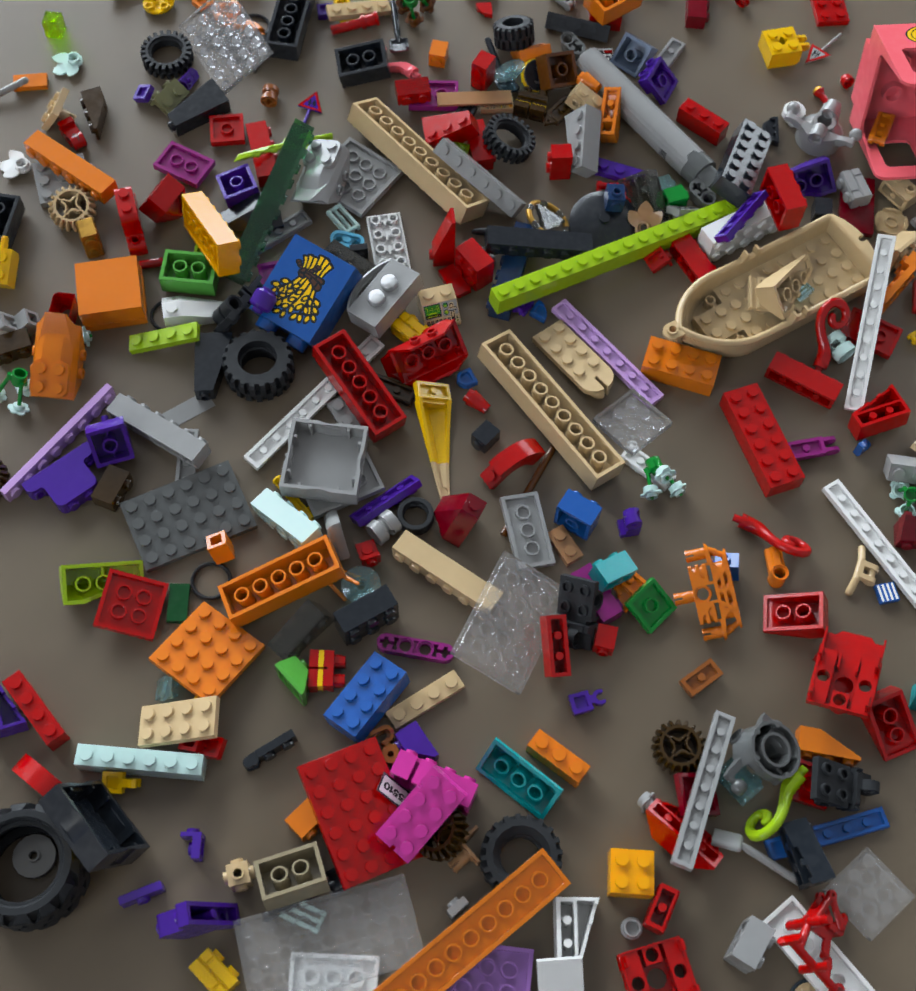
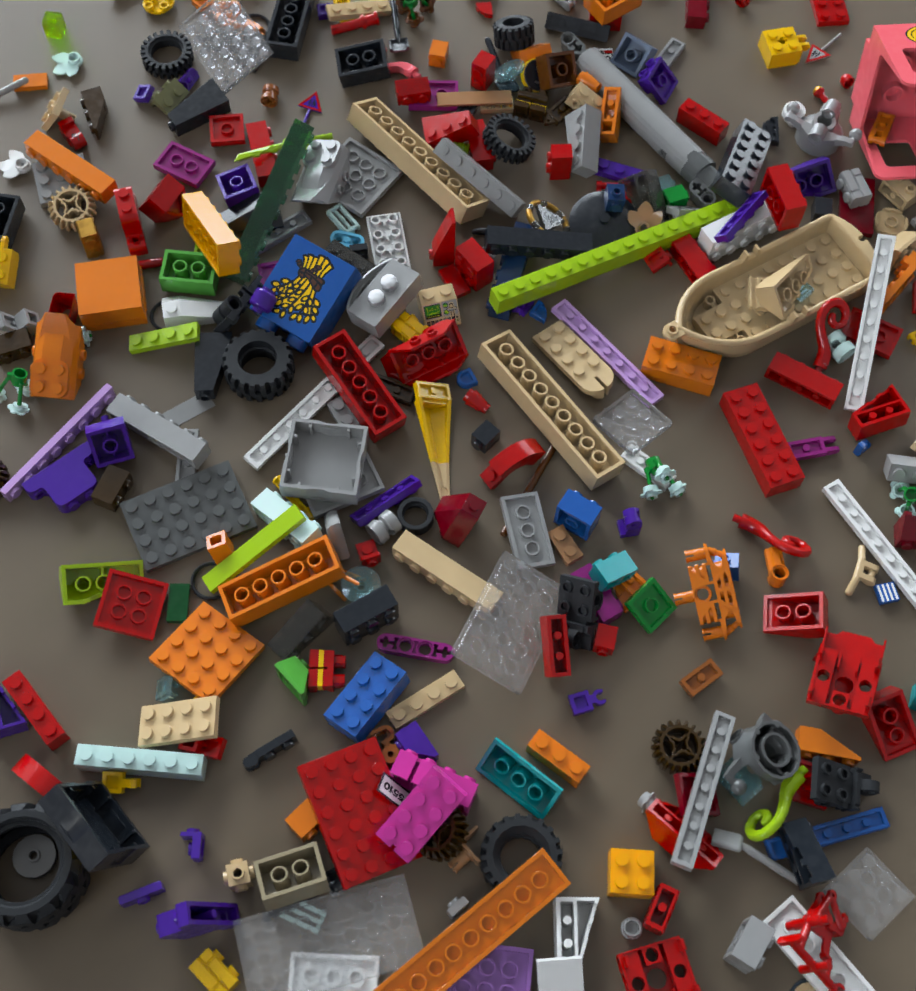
none -> lime tile [202,504,306,594]

